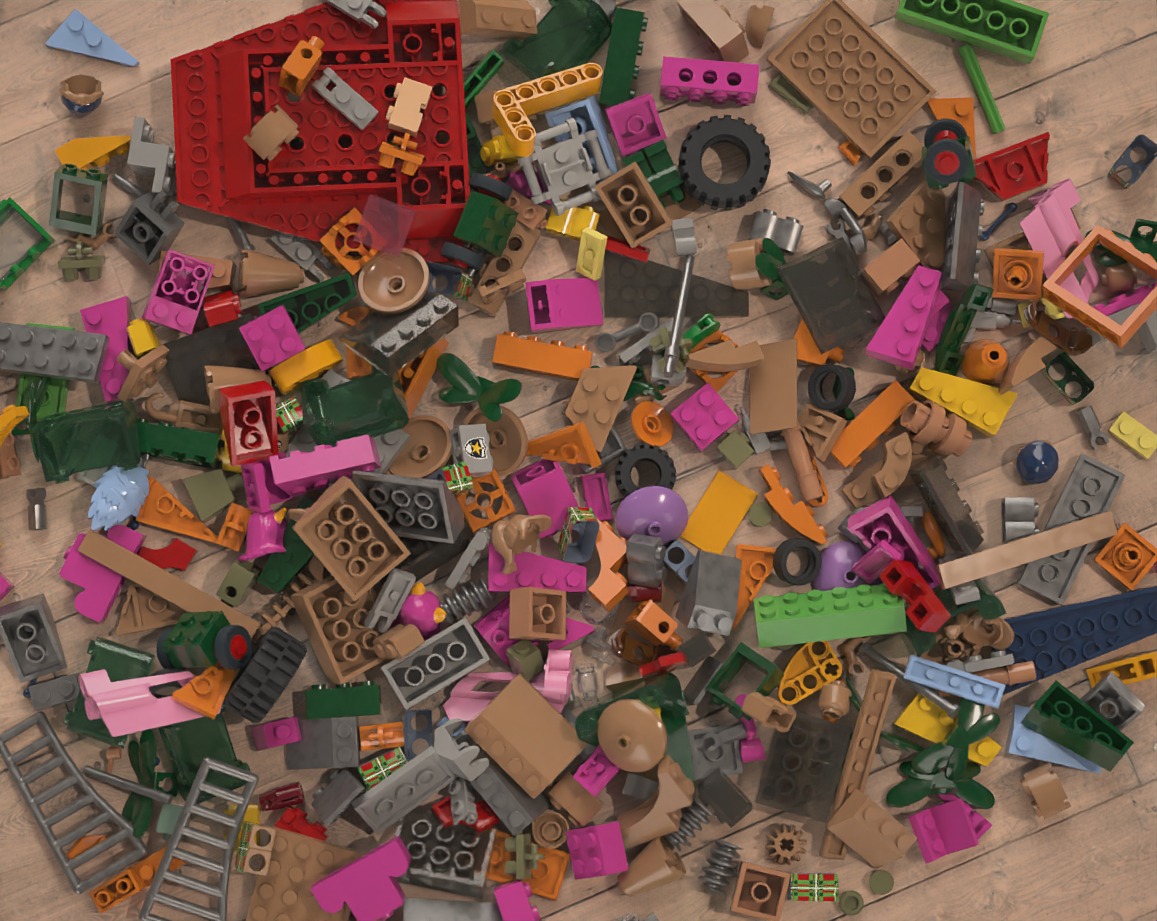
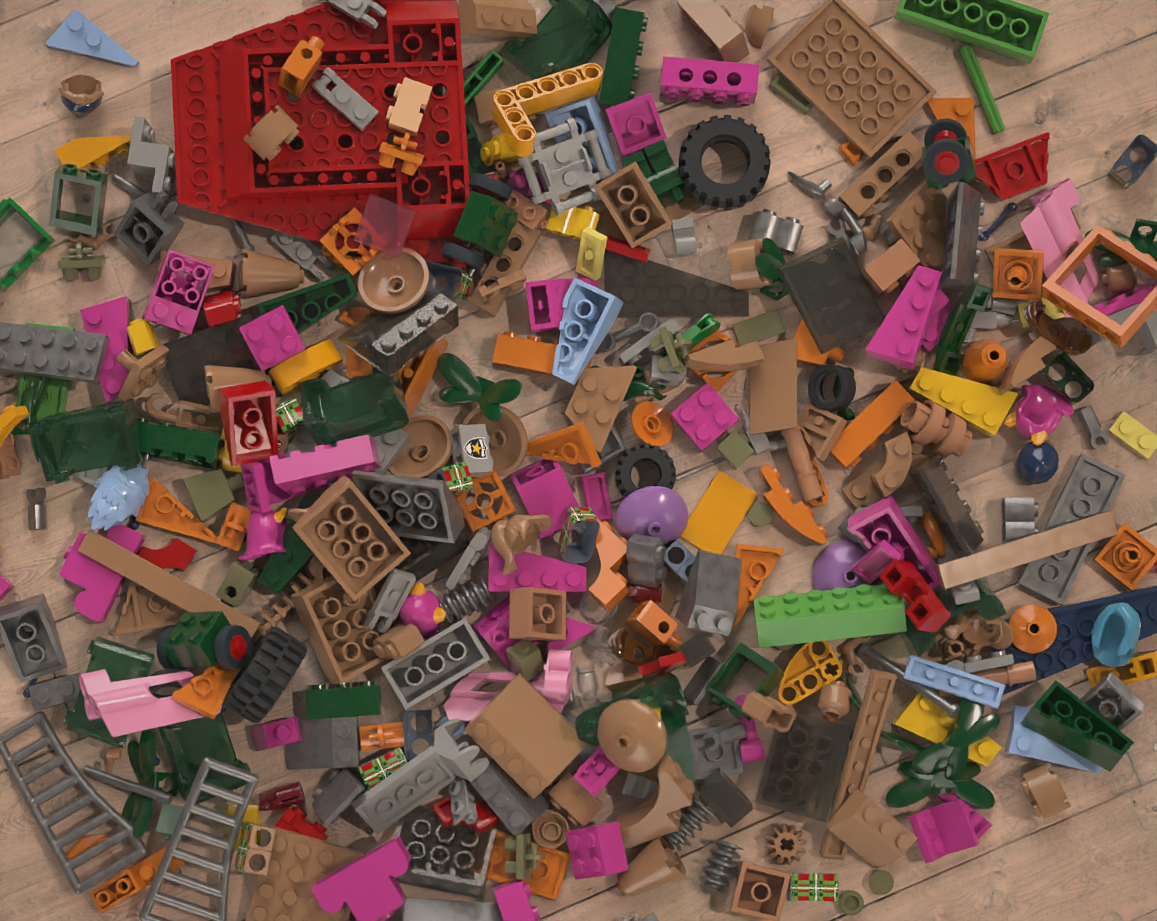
flat silver bar [663,255,695,378] -> none
black tyre [773,538,822,586] -> none
none -> light blue wedge [552,277,624,385]
none -> olive tile [732,309,786,347]
none -> dark pink hair [1004,384,1074,446]
none -> orange dish [1008,605,1057,653]
none -> dark azure hair [1091,602,1141,667]

